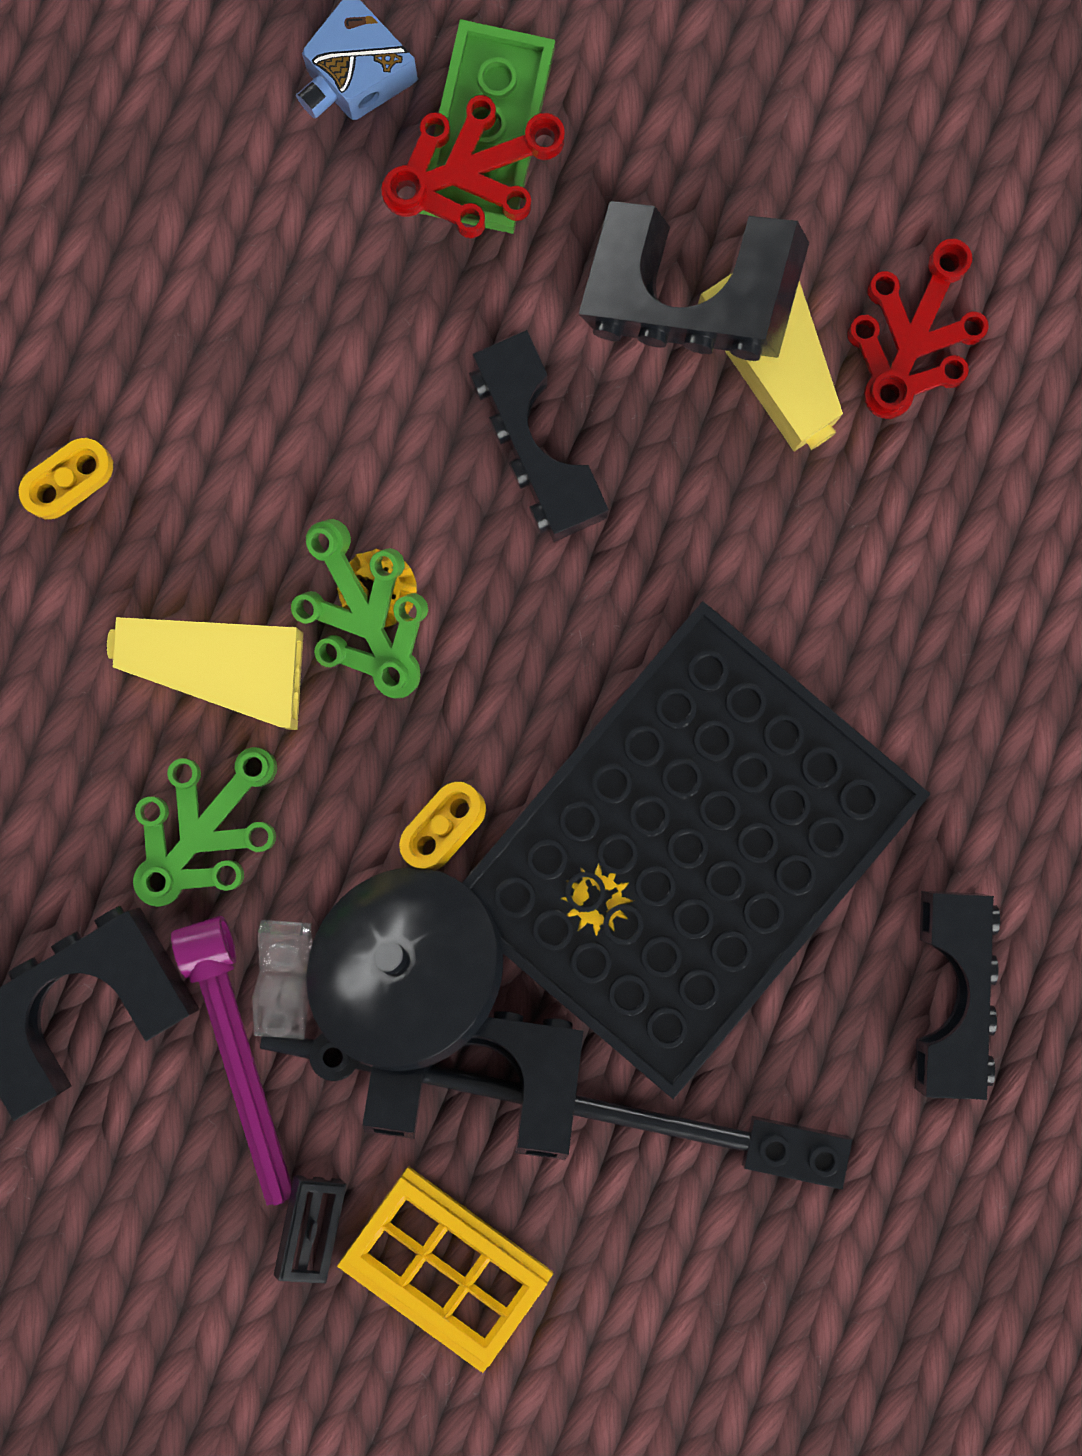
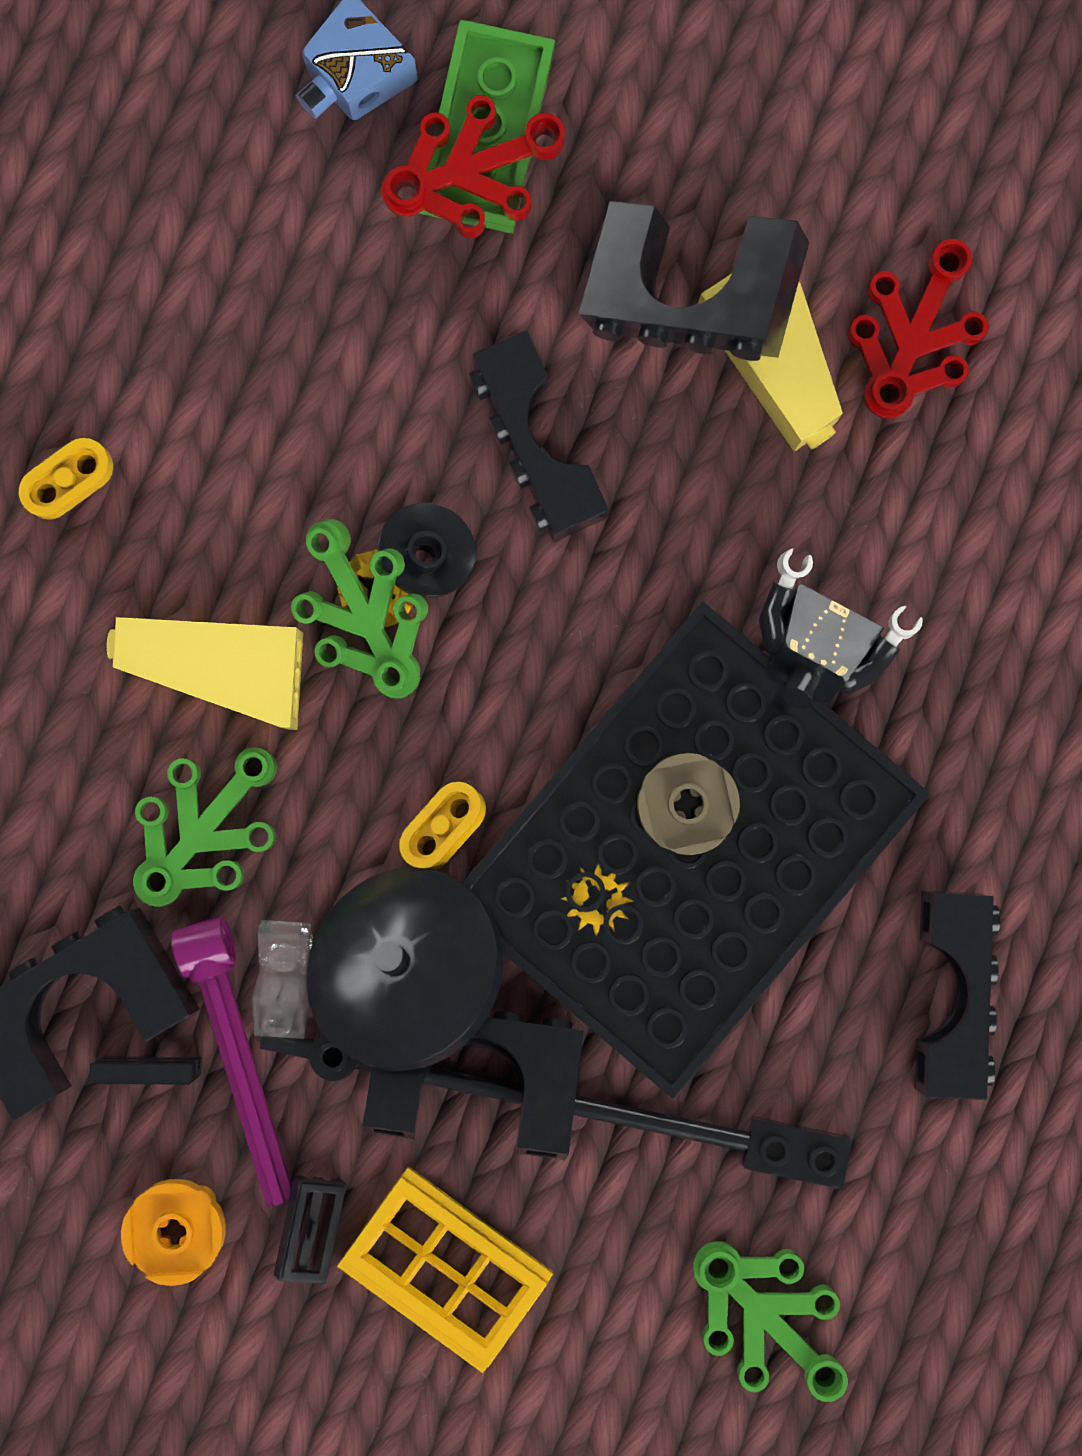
none -> black tile [90,1056,202,1085]
none -> light orange plate [121,1179,226,1286]
none -> black dish [378,503,476,598]
none -> dark tan plate [637,753,740,855]
none -> bright green plant [693,1241,848,1402]
none -> black torso [759,548,922,708]

